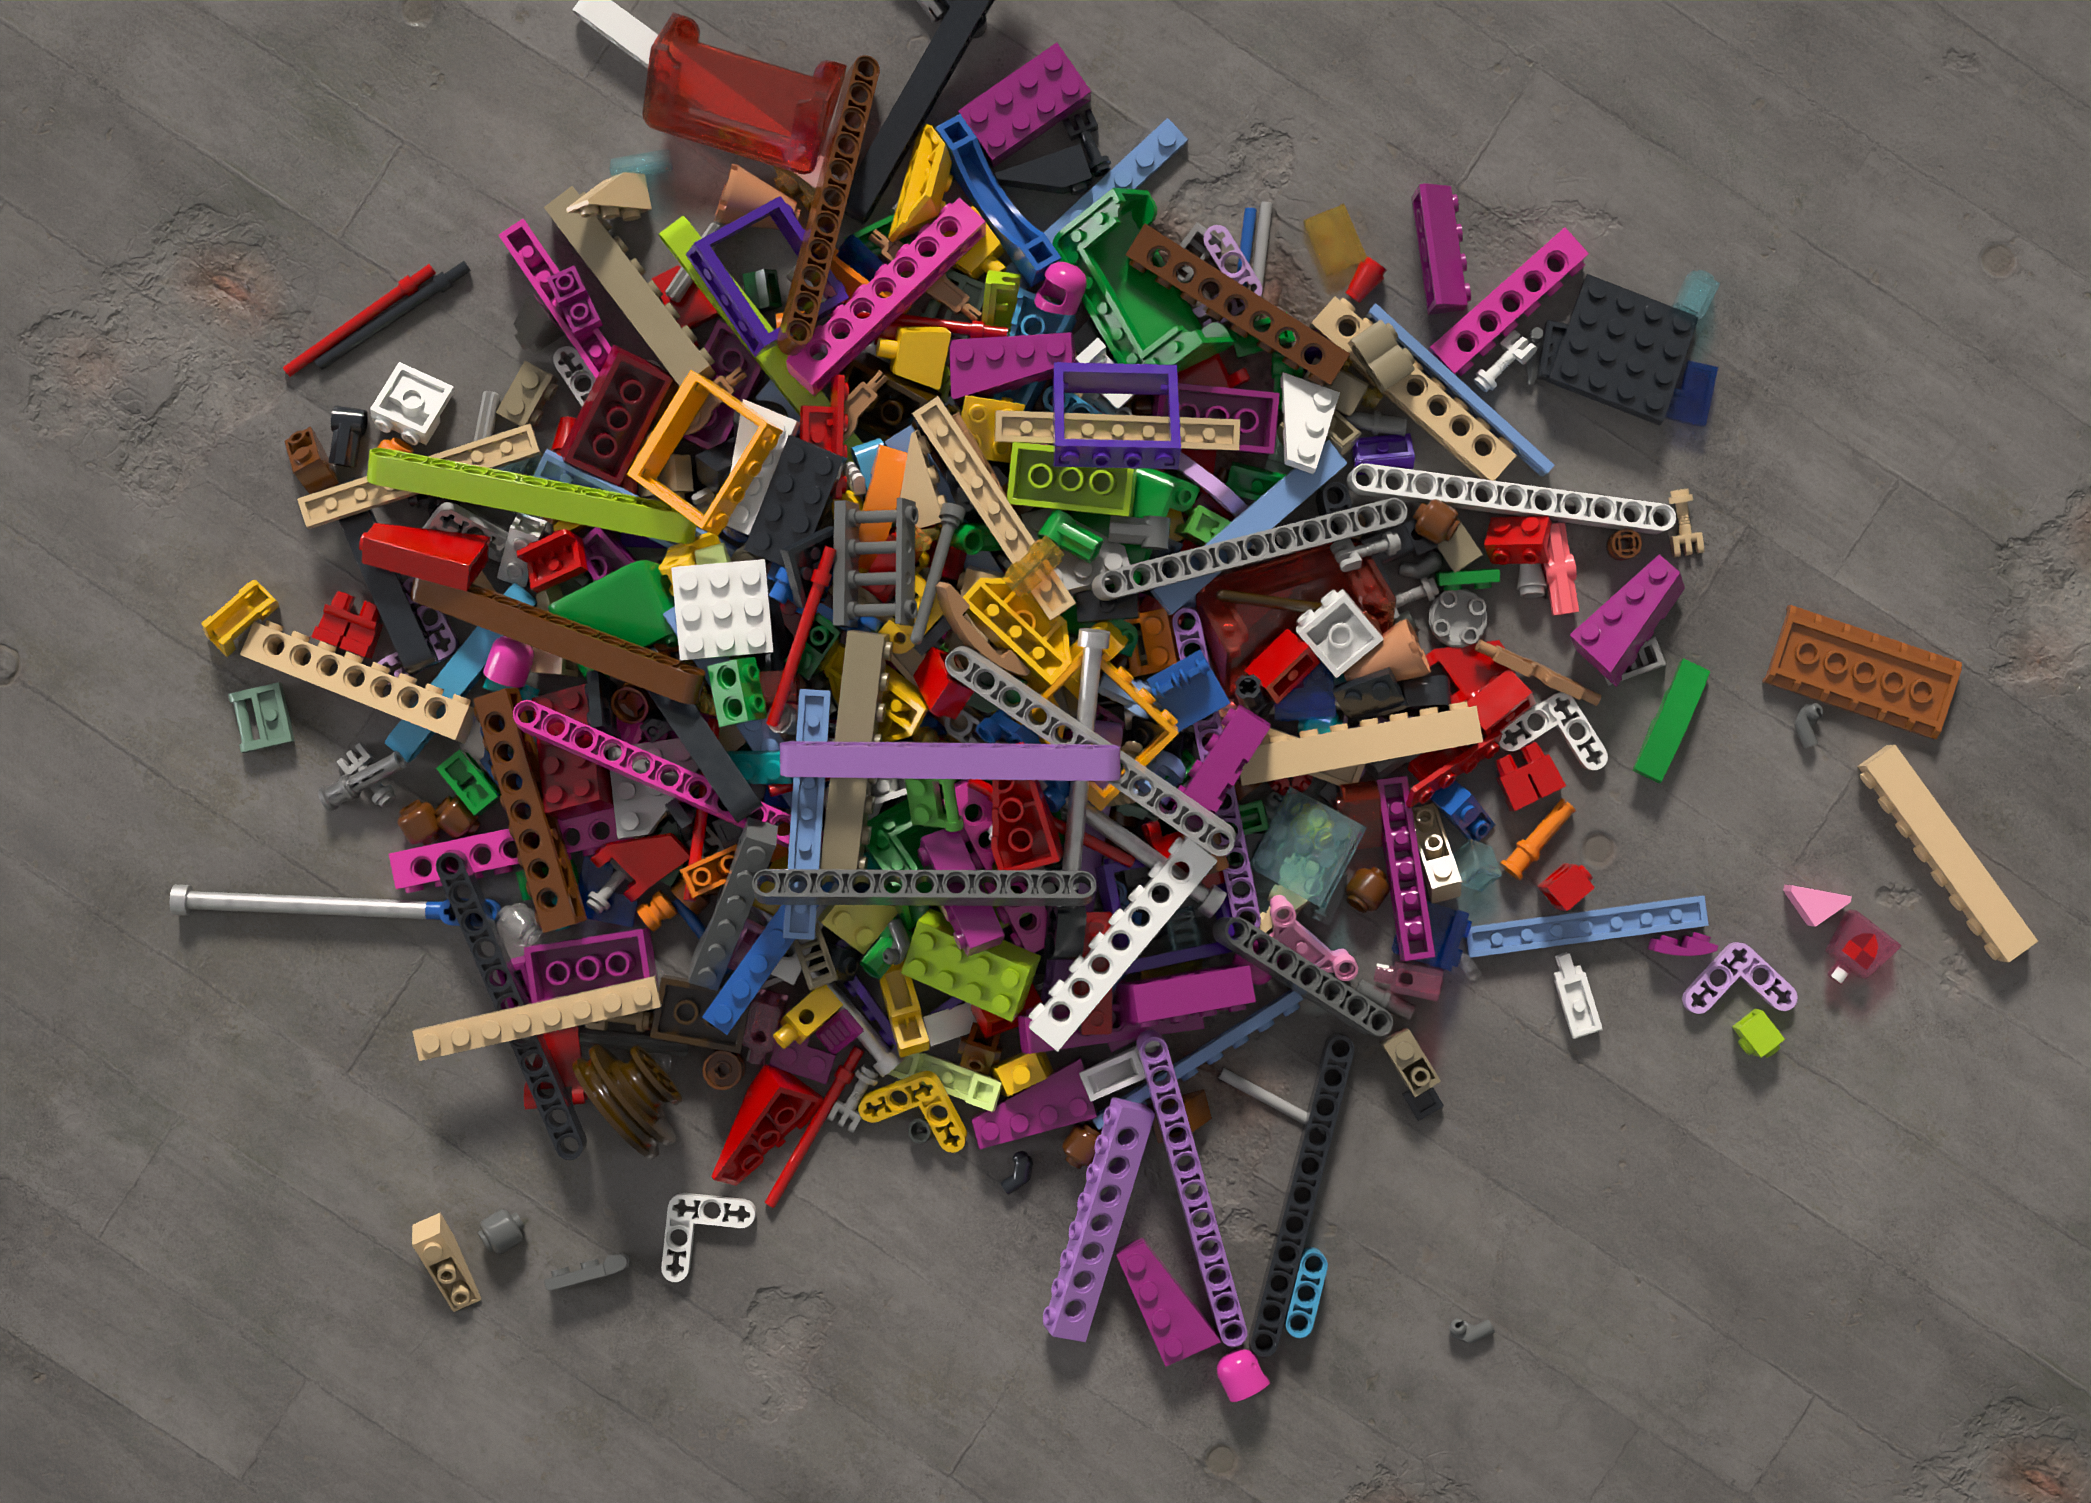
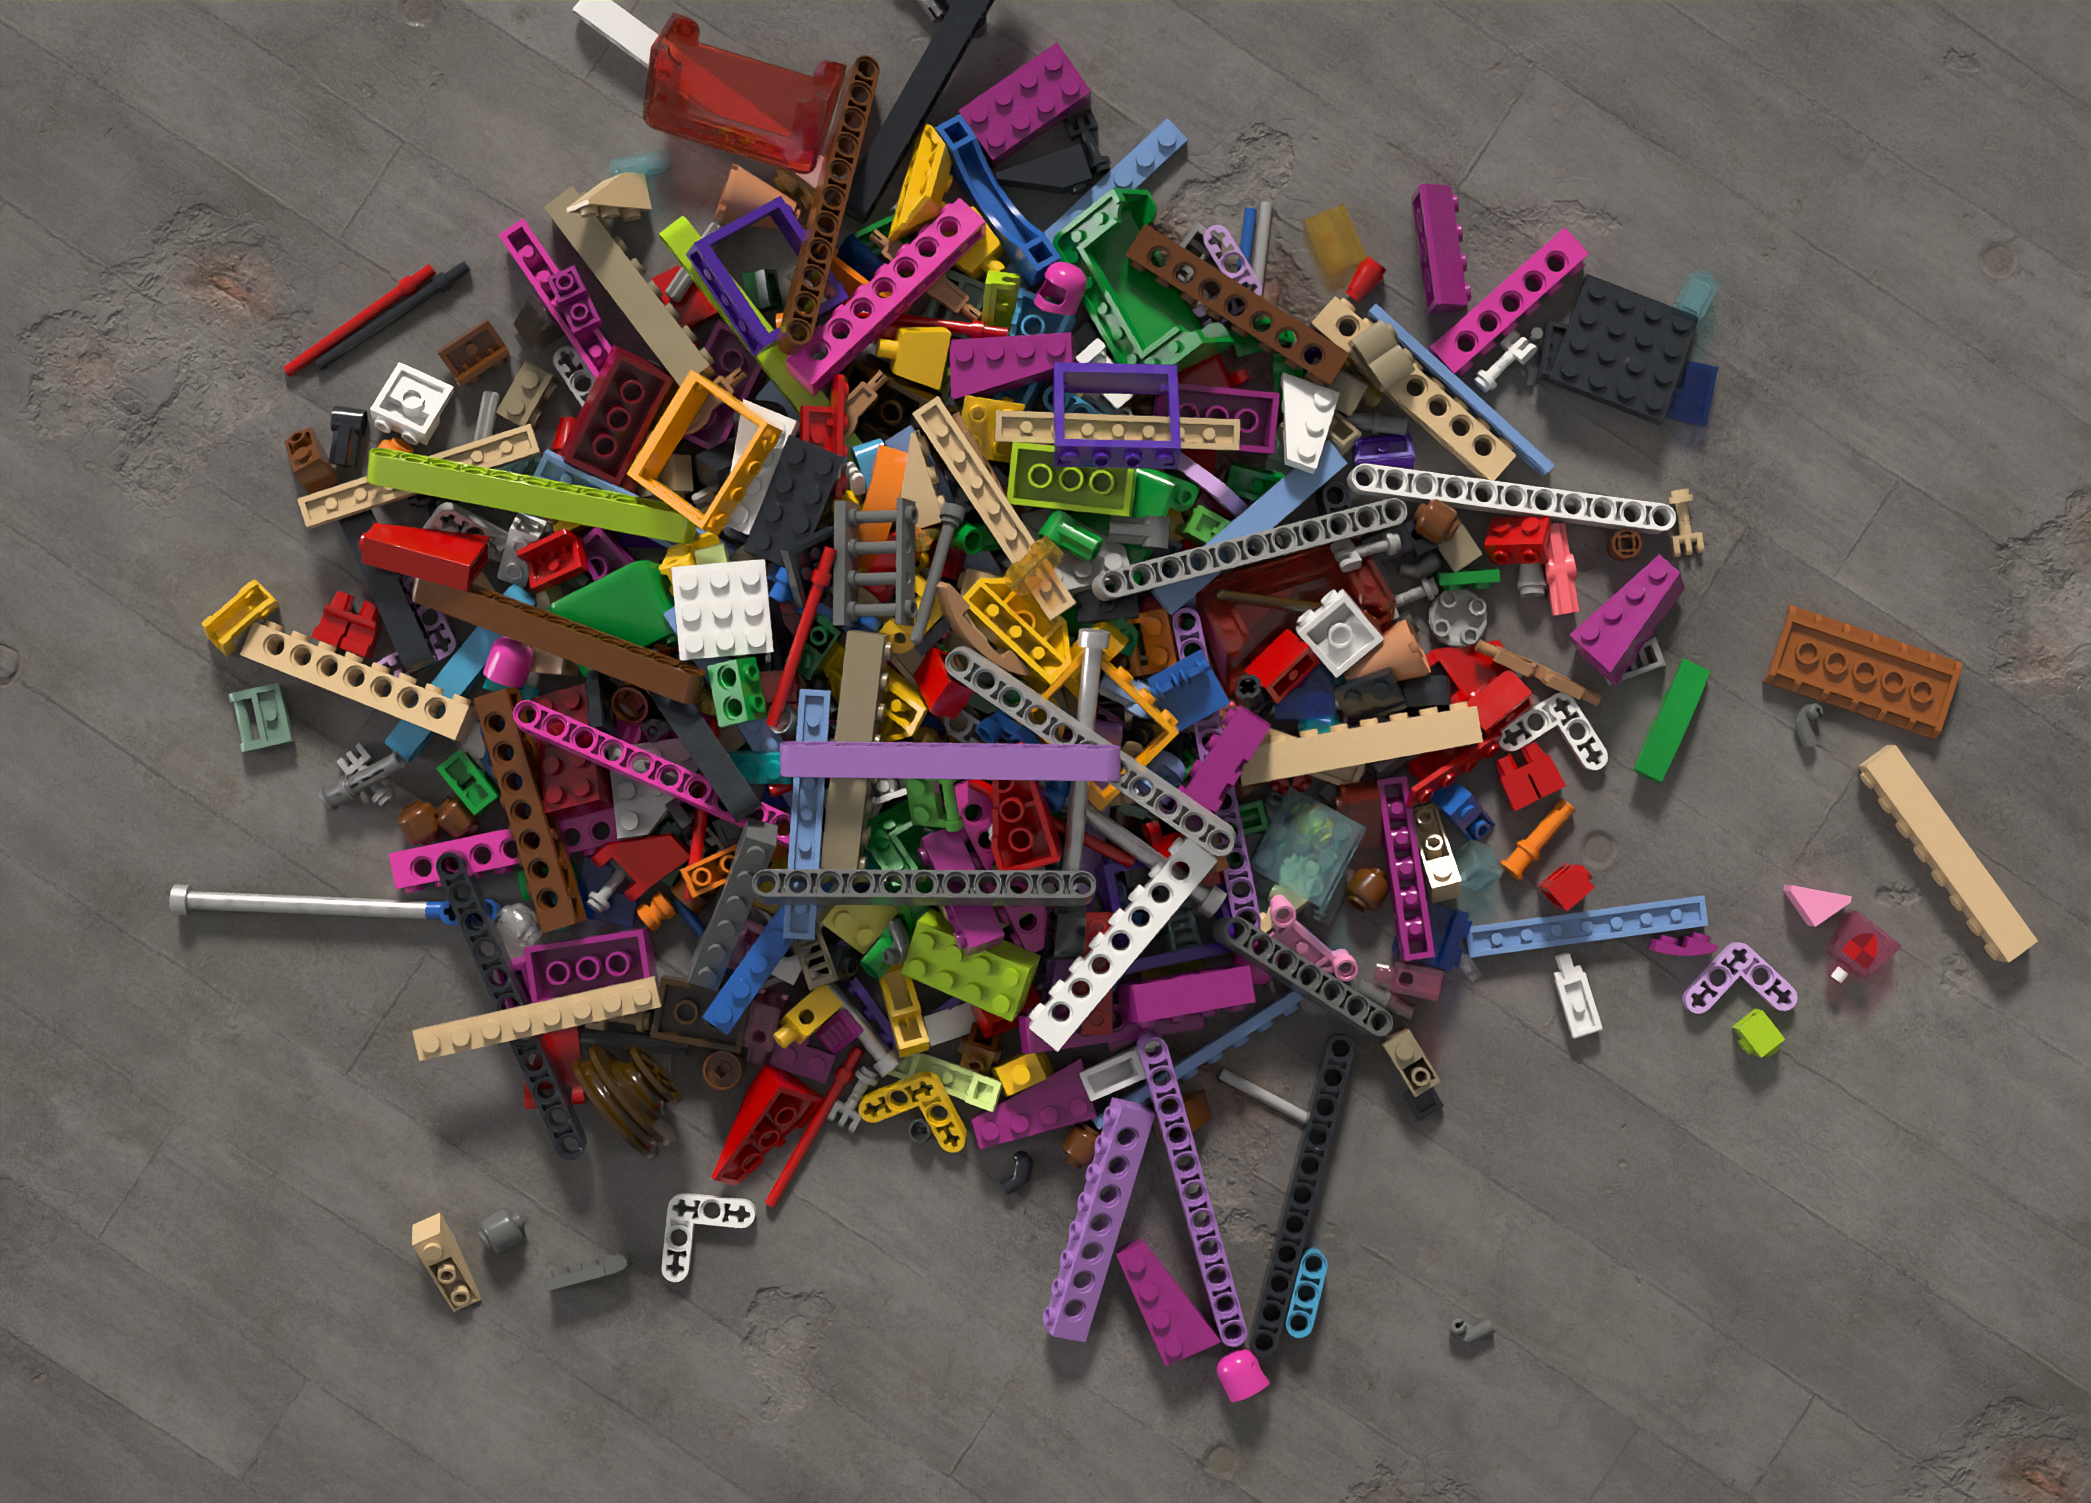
none -> reddish brown bracket [437,318,510,387]

